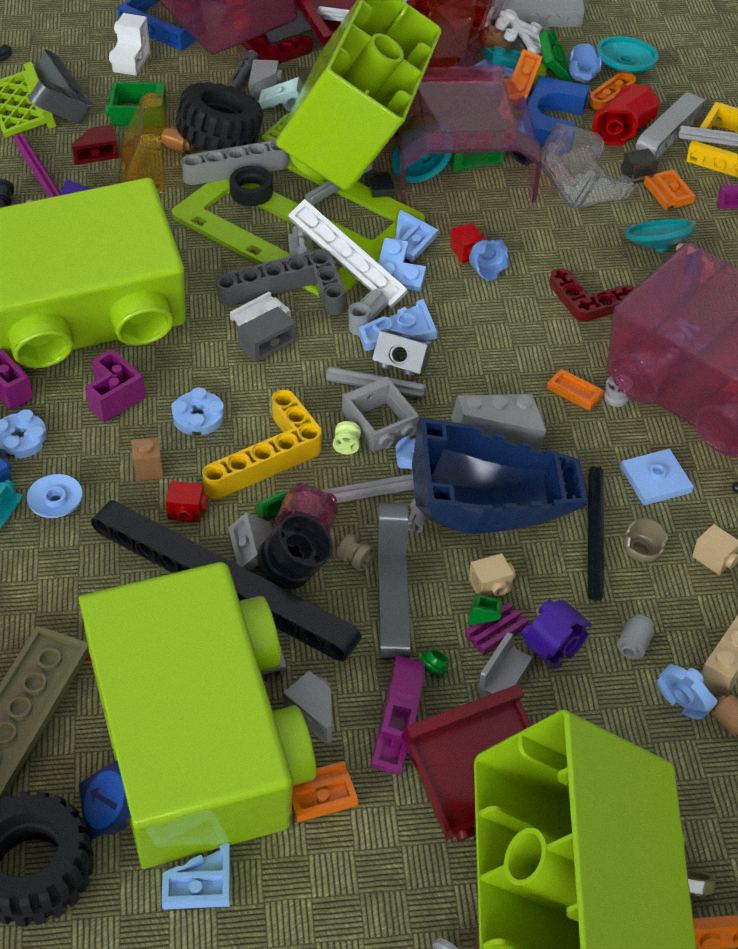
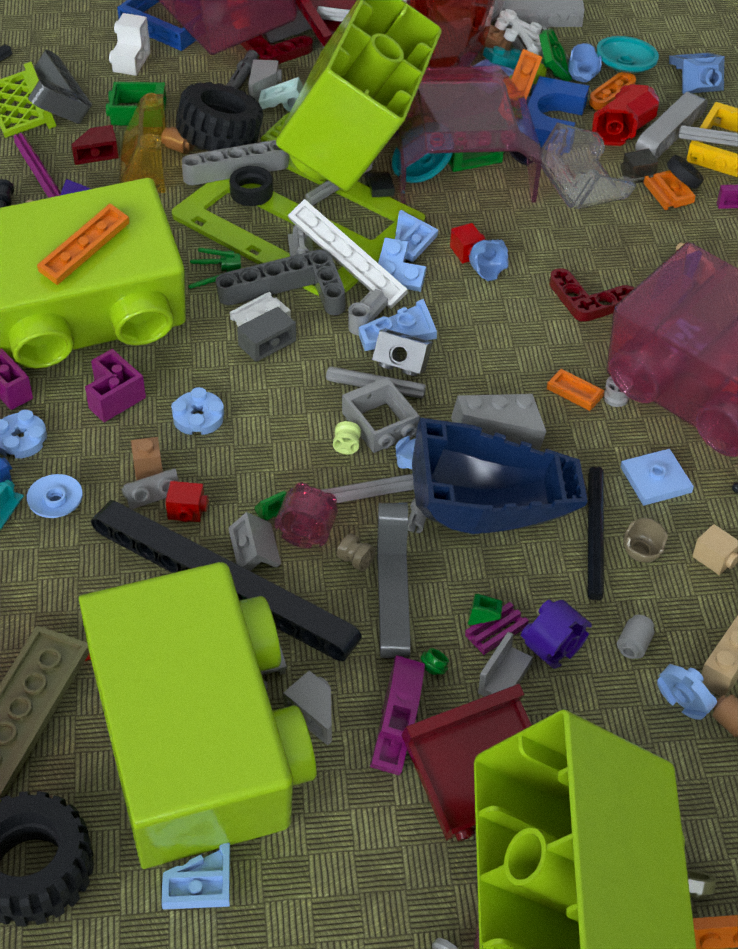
piece [79,760,131,842] -> none
yellow beam [202,390,322,499] -> none
black wheel [257,513,333,590] -> none
orange plate [292,761,358,823] -> none
tan brick [469,553,515,597] -> none
teal dish [624,218,696,252] -> none
none -> orange plate [37,204,130,285]
none -> light grey hinge [122,468,179,509]
none -> green plant [188,247,241,289]
none -> black tyre [666,155,704,189]
none -> medium blue plate [669,53,725,94]

